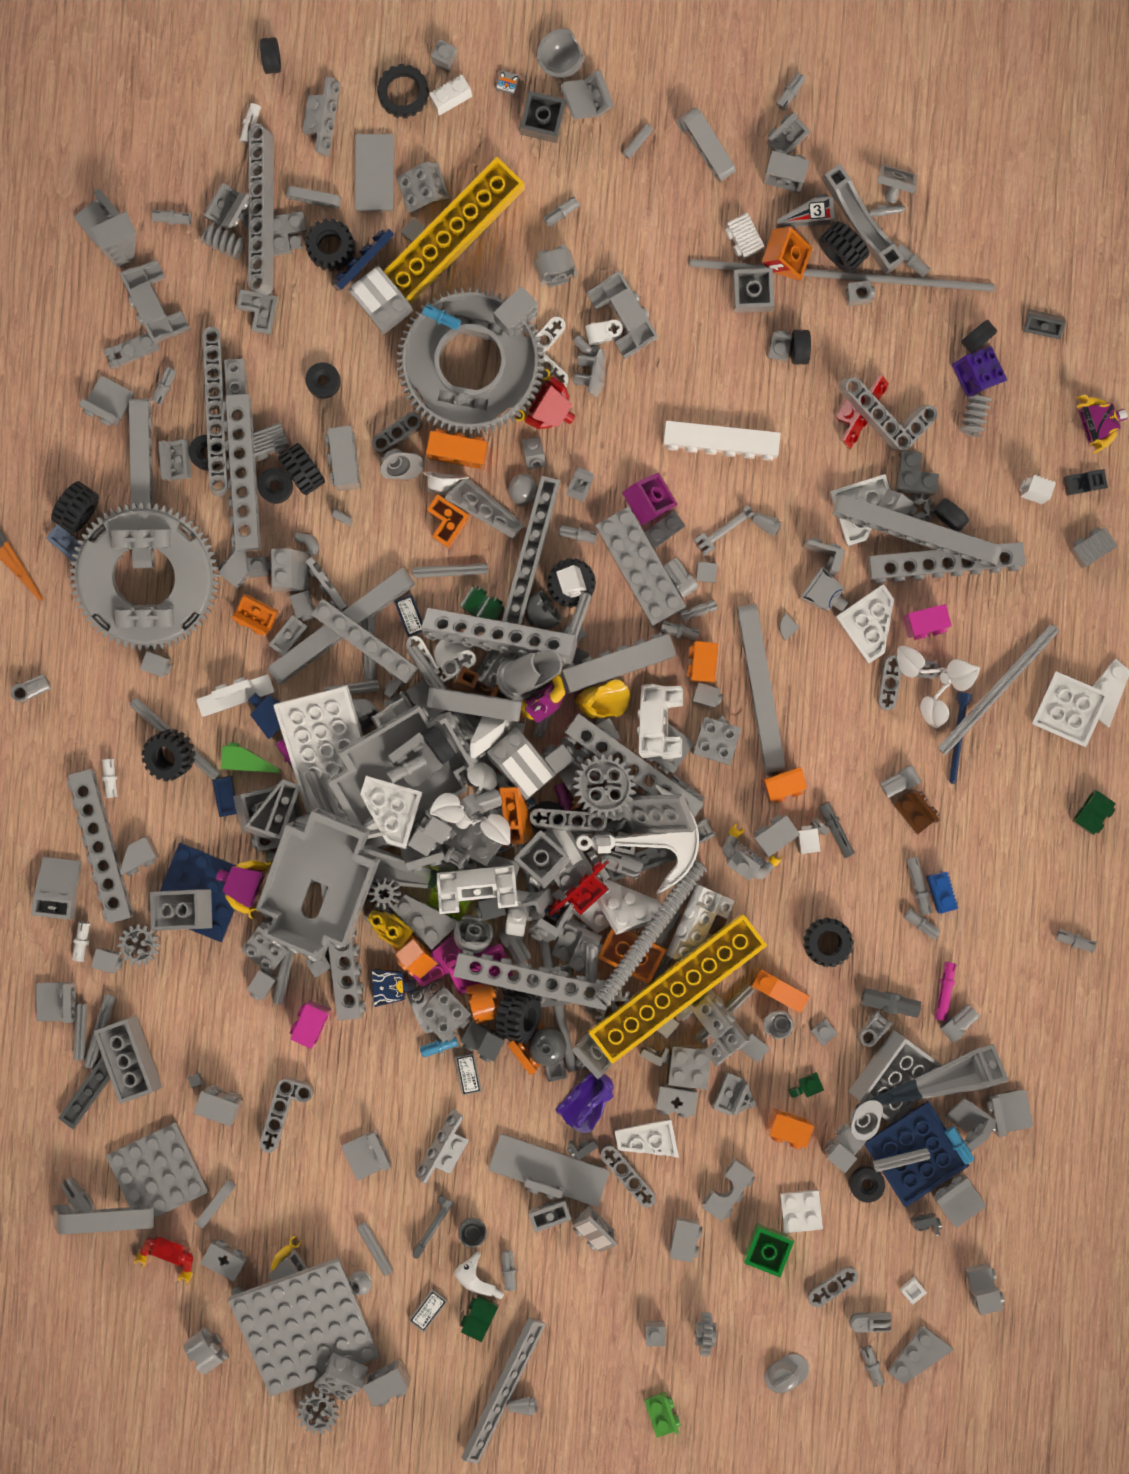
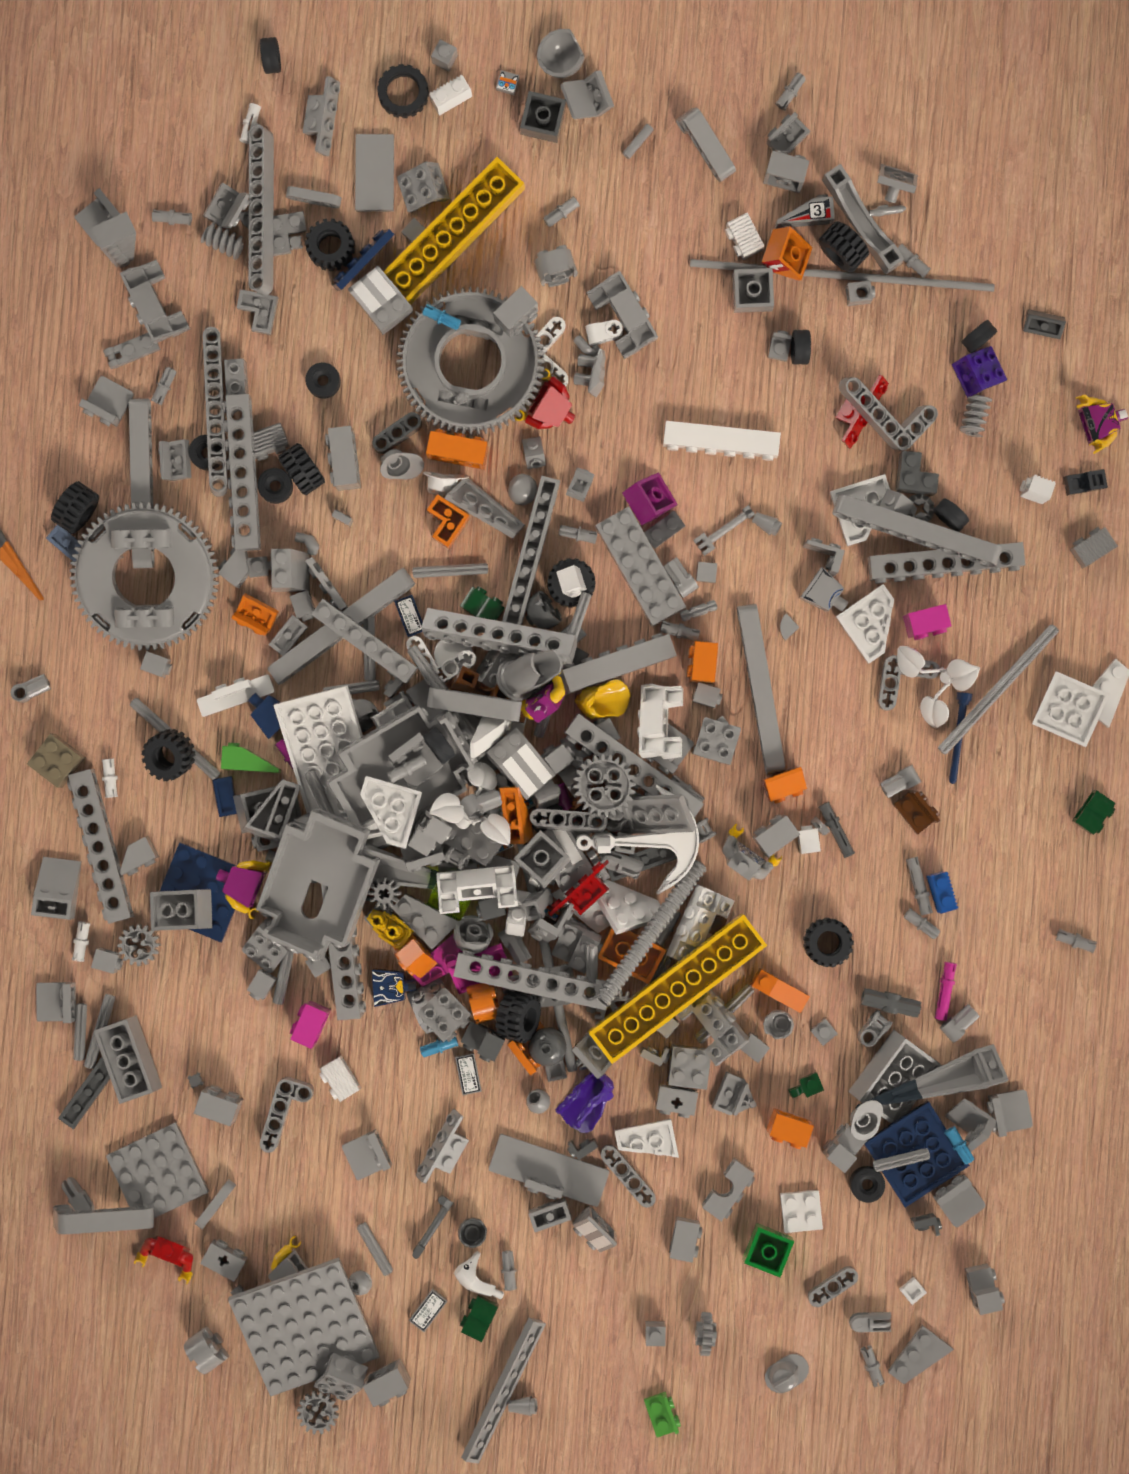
none -> dark tan brick [27,733,86,788]
none -> white brick [319,1055,361,1102]
none -> light grey piece [526,1089,550,1114]
none -> light grey brick [530,779,561,809]

